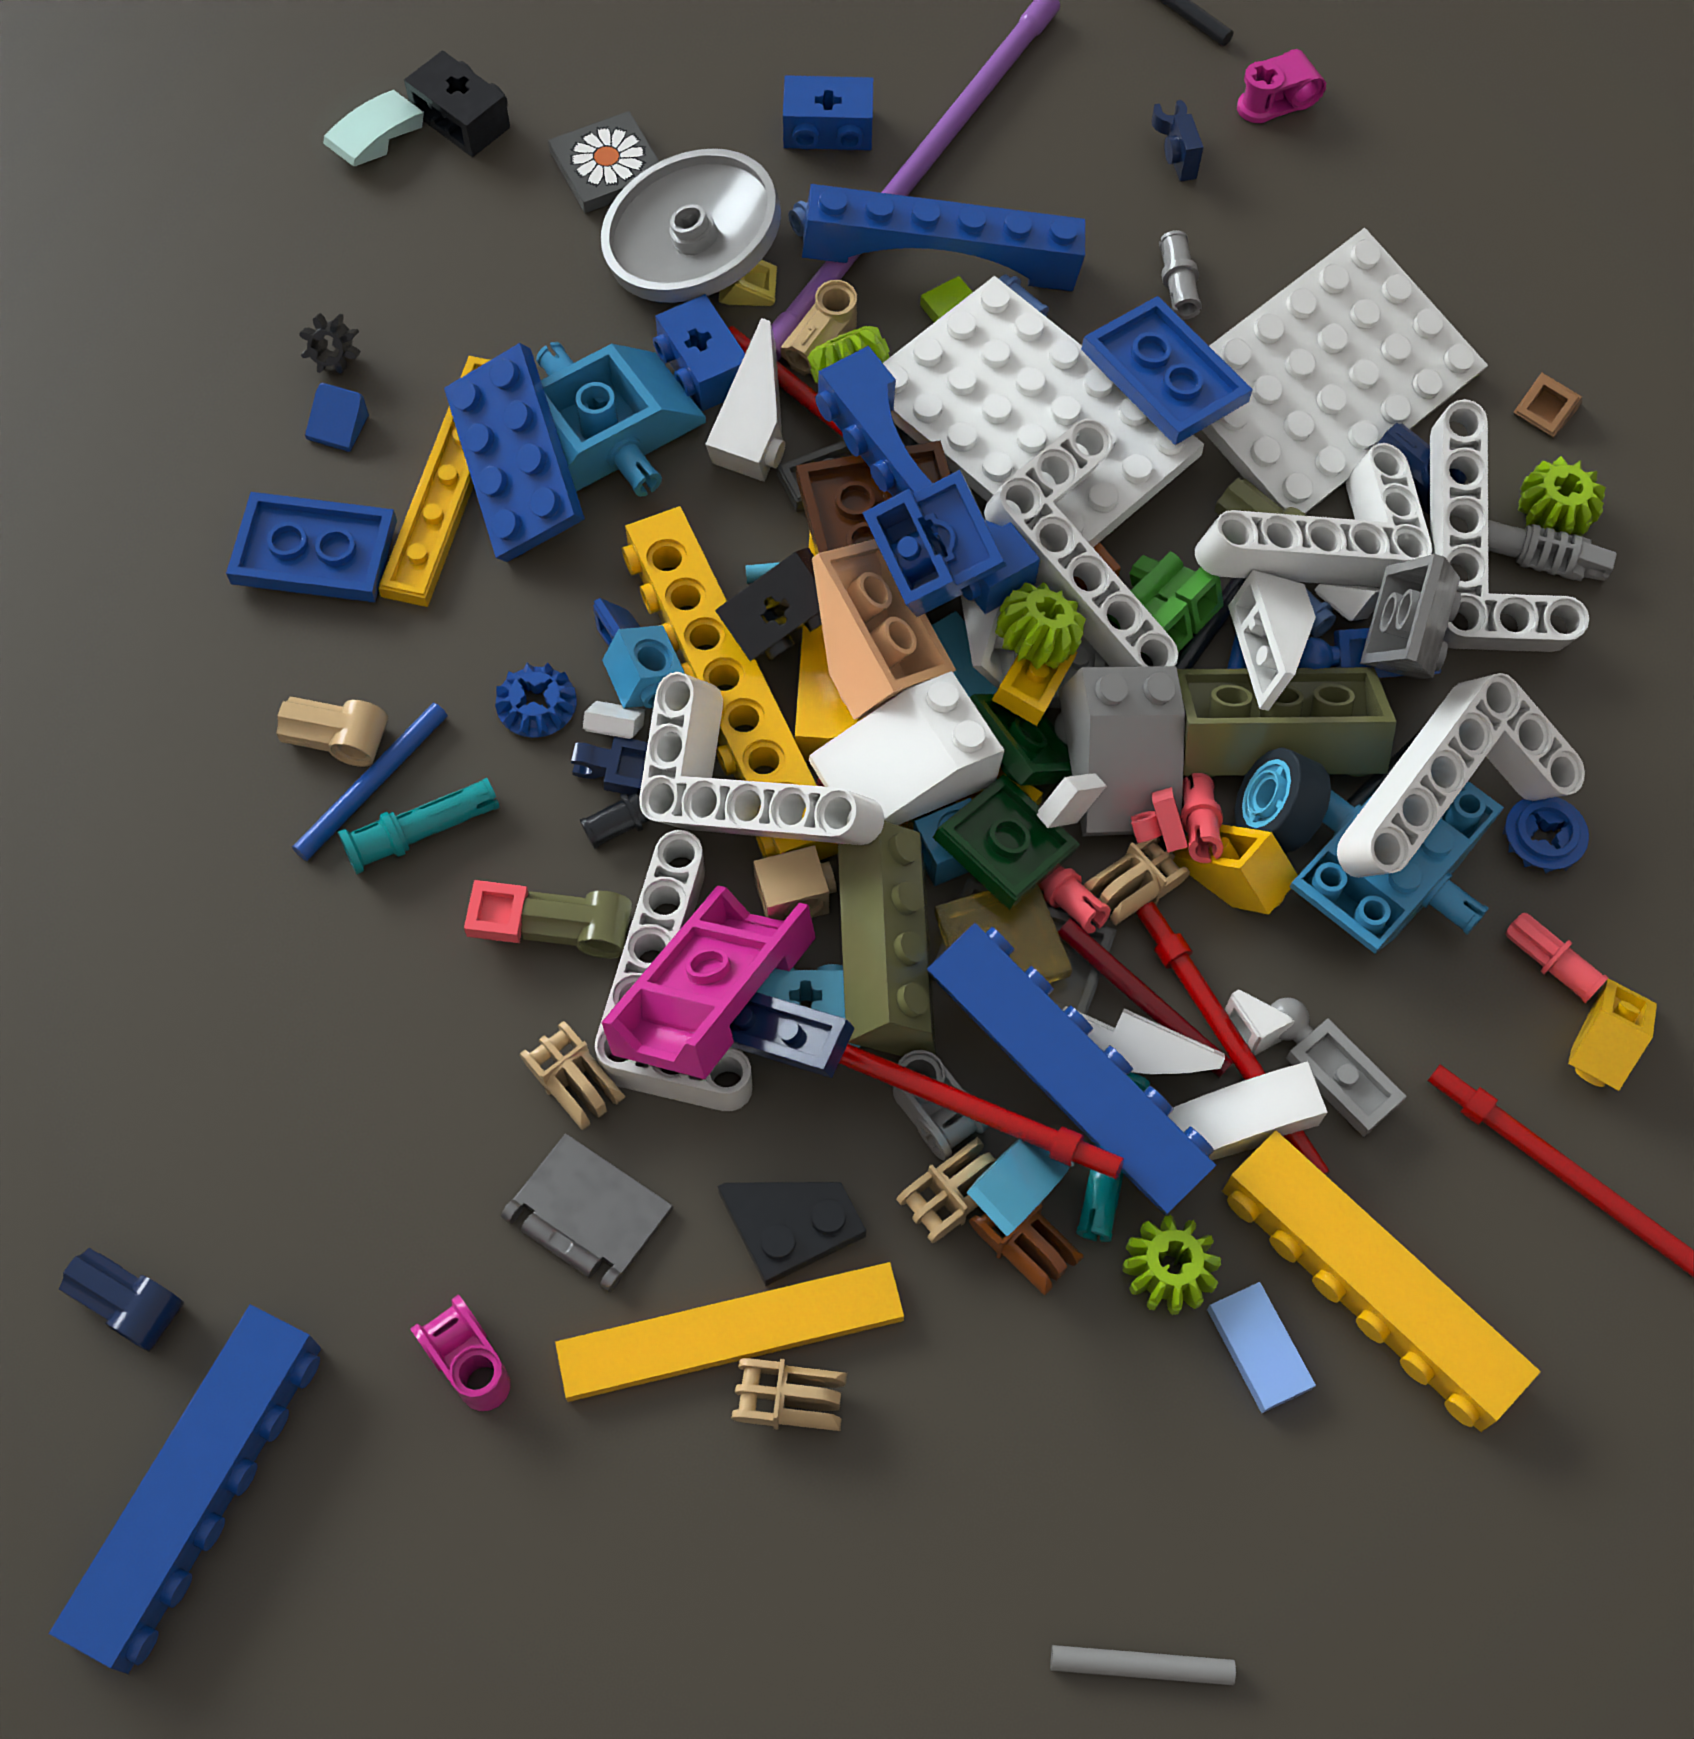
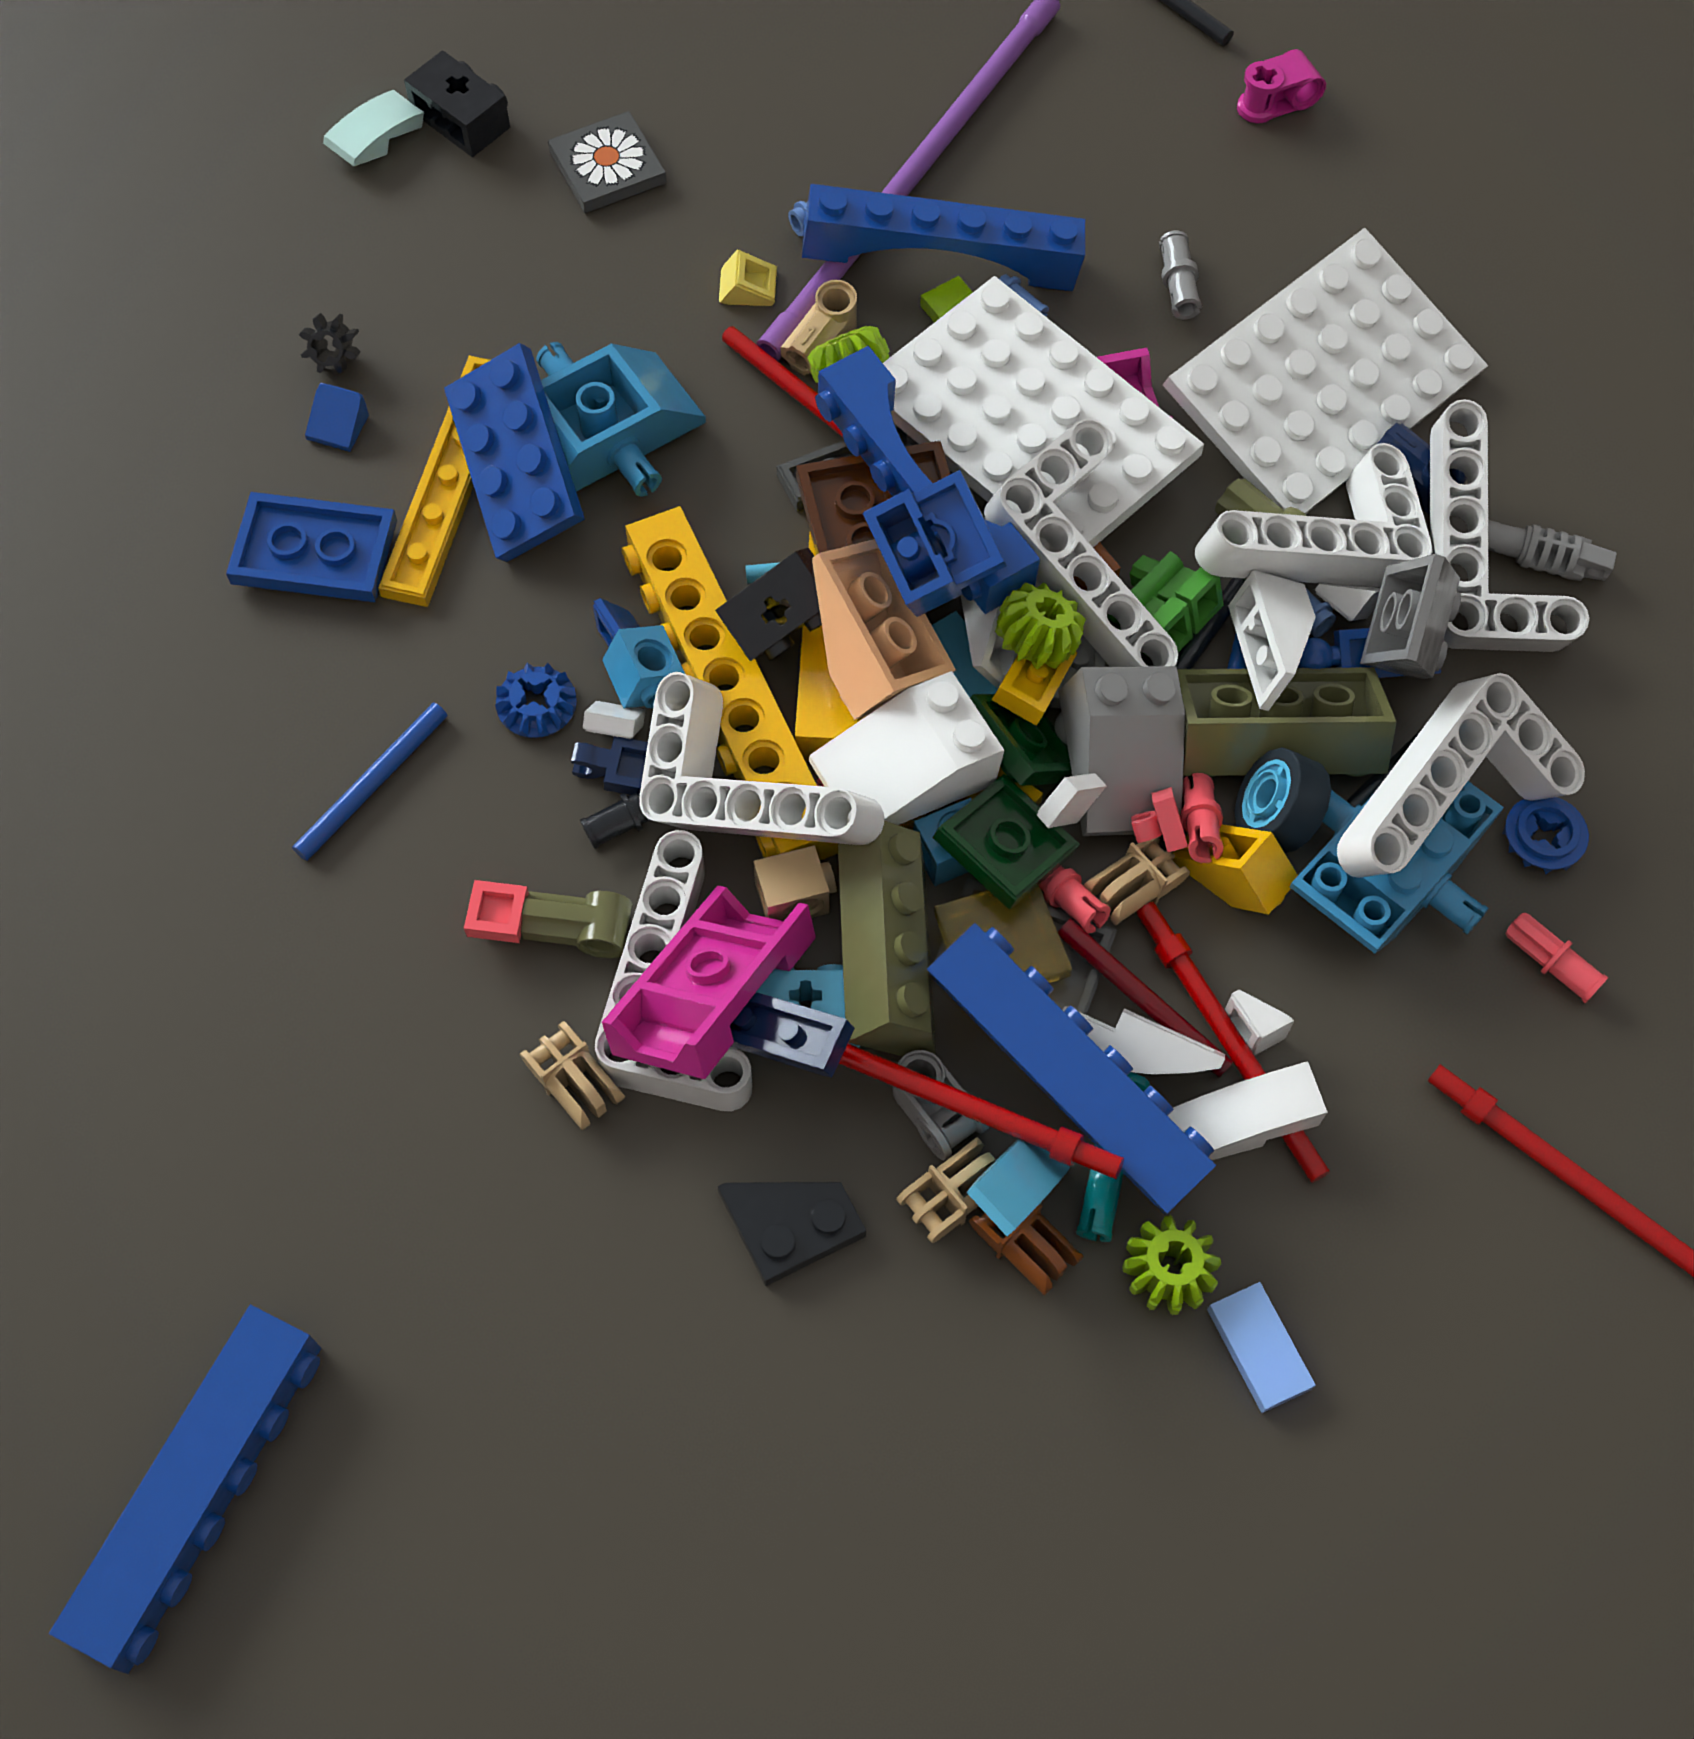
dark blue piece [59,1248,184,1352] -> none
tan piece [276,696,388,767] -> none
teal pin [338,777,500,875] -> none
dark pink piece [410,1294,511,1411] -> none
flat silver piece [501,1133,673,1292] -> none
yellow tile [555,1262,904,1402] -> none
light grey dish [601,149,781,303] -> none
blue brick [653,294,745,411] -> none
white slope [705,318,785,482] -> none
tan arm [731,1358,847,1431] -> none
blue brick [783,75,873,150] -> none
light grey bar [1050,1645,1236,1686] -> none
blue plate [1081,296,1253,445] -> none
dark blue plate [1151,100,1204,182] -> none
yellow brick [1222,1130,1541,1432] -> none
light grey plate [1270,998,1407,1137] -> none
medium nougat slope [1513,372,1582,438] -> none
lime gear [1518,456,1606,536] -> none
yellow slope [1568,978,1657,1091] -> none

